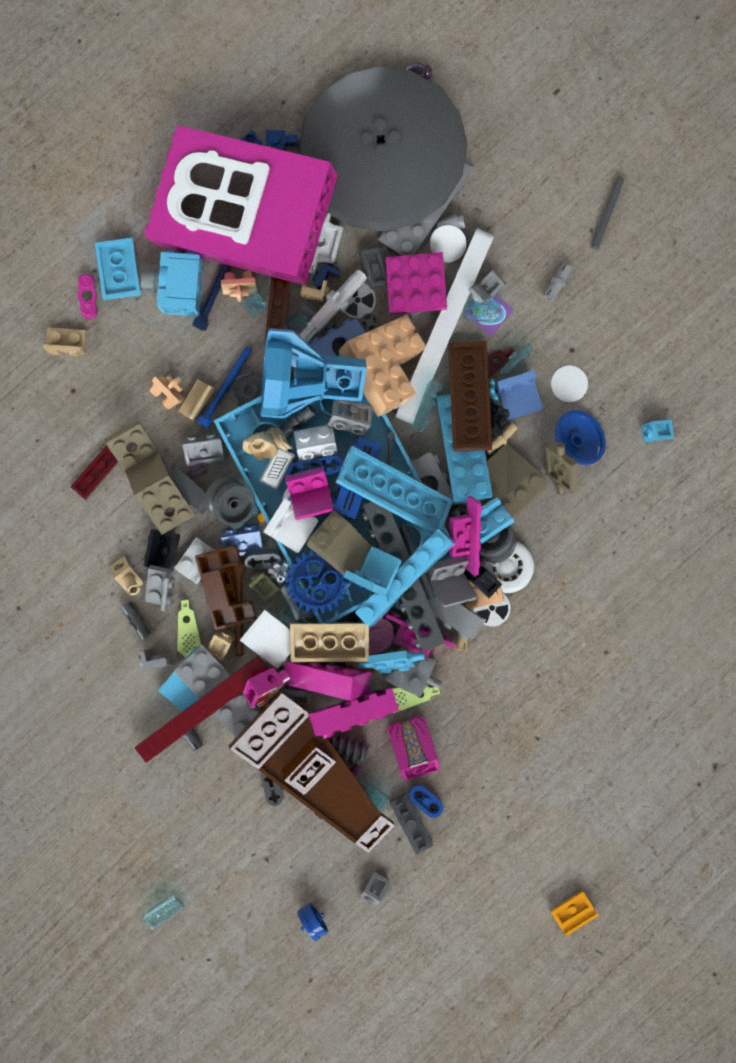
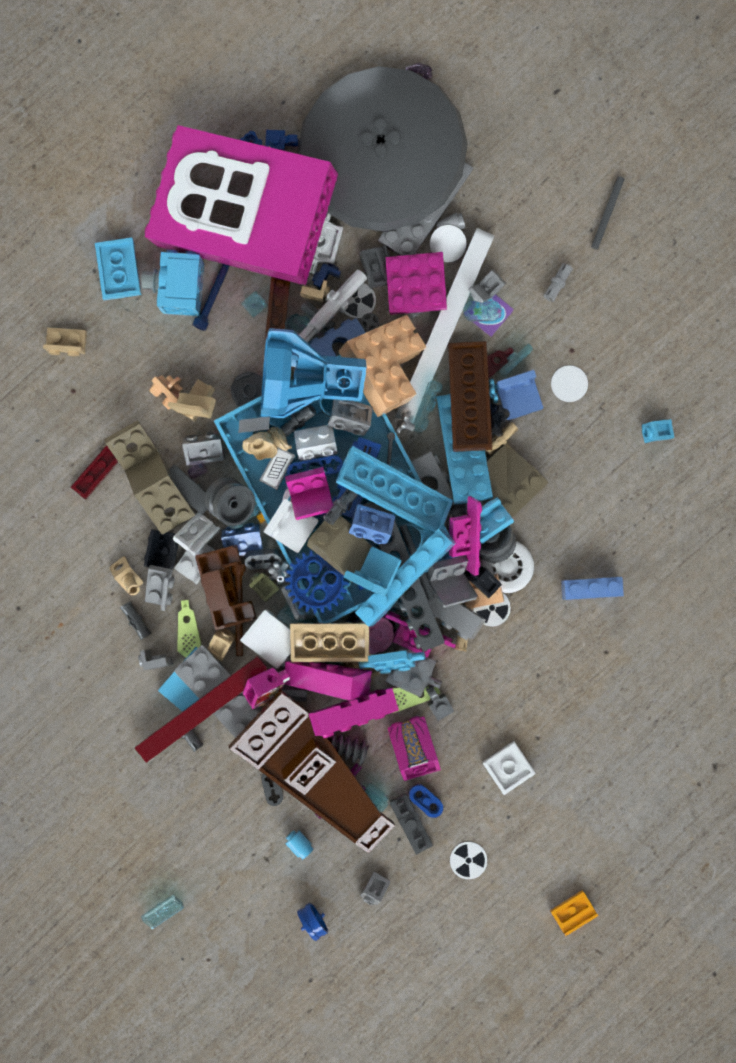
dark pink piece [77,274,98,320] -> none
blue piece [195,346,252,429] -> none
light nougat hips [221,271,257,302] -> none
dark tan plate [546,442,578,495] -> none
blue dish [555,410,606,465] -> none
none -> tan panel [168,393,216,418]
none -> white plate [173,512,220,556]
none -> light grey sticker [238,416,270,433]
none -> medium azure brick [285,830,314,860]
none -> dark grey pin [323,489,358,525]
none -> medium blue bracket [349,504,395,544]
none -> light grey plant [395,411,415,433]
none -> dark grey plate [426,686,454,721]
none -> white sticker [450,842,487,879]
none -> white plate [482,741,536,795]
none -> medium blue arch [561,577,624,600]

